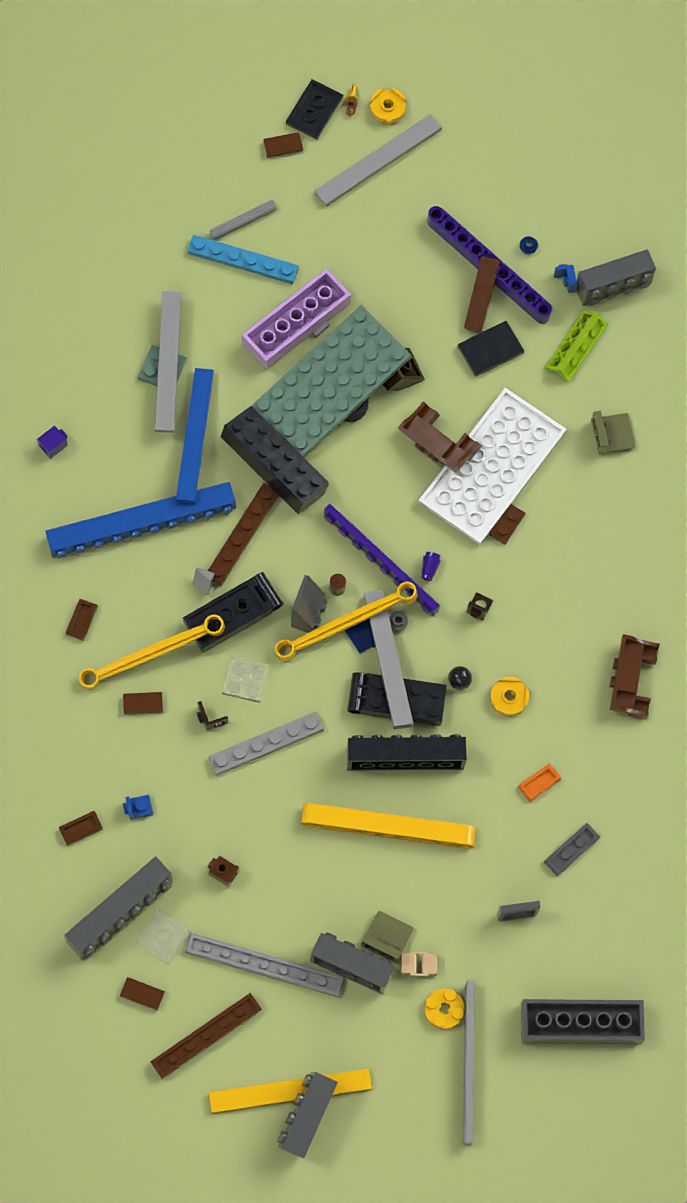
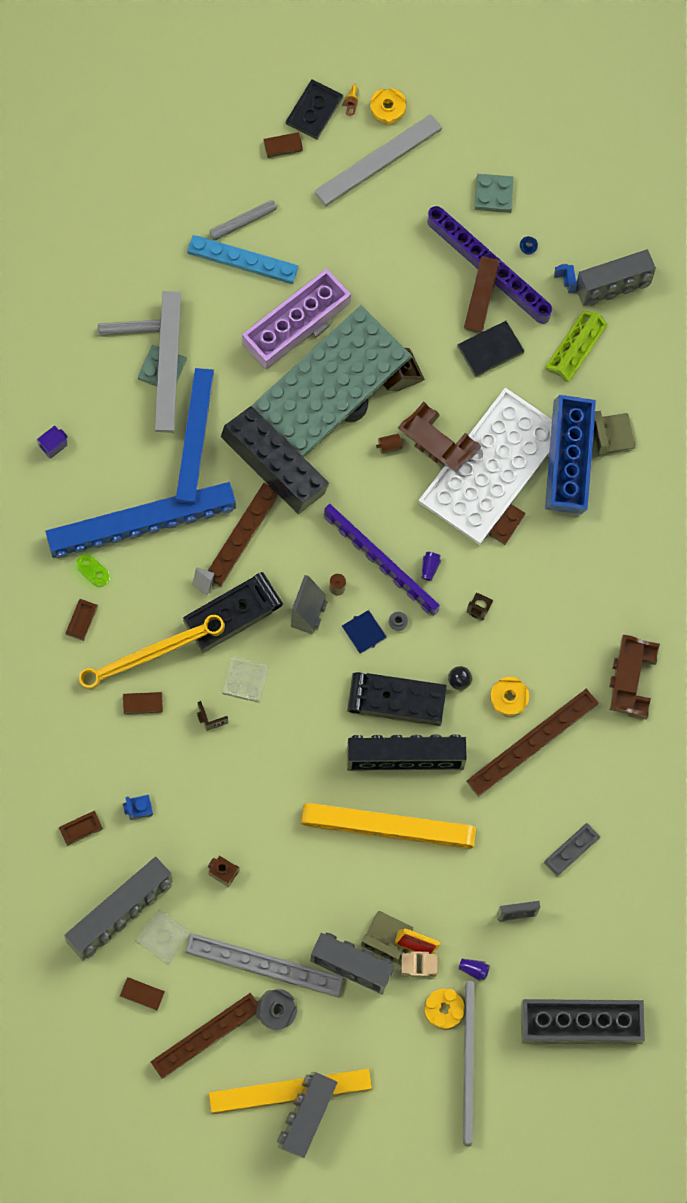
light grey plate [209,712,324,776] -> none
yellow piece [275,582,418,662] -> none
light grey tile [364,590,413,729] -> none
orange tile [518,763,561,802] -> none
none -> clear neon green plate [76,554,109,587]
none -> light grey axle [98,319,161,335]
none -> dark grey plate [256,989,297,1030]
none -> reddish brown piece [376,433,402,453]
none -> slope [395,928,440,954]
none -> dark purple cone [459,958,490,981]
none -> reddish brown plate [466,688,599,797]
none -> sand green plate [475,174,513,213]
none -> blue brick [545,395,596,514]

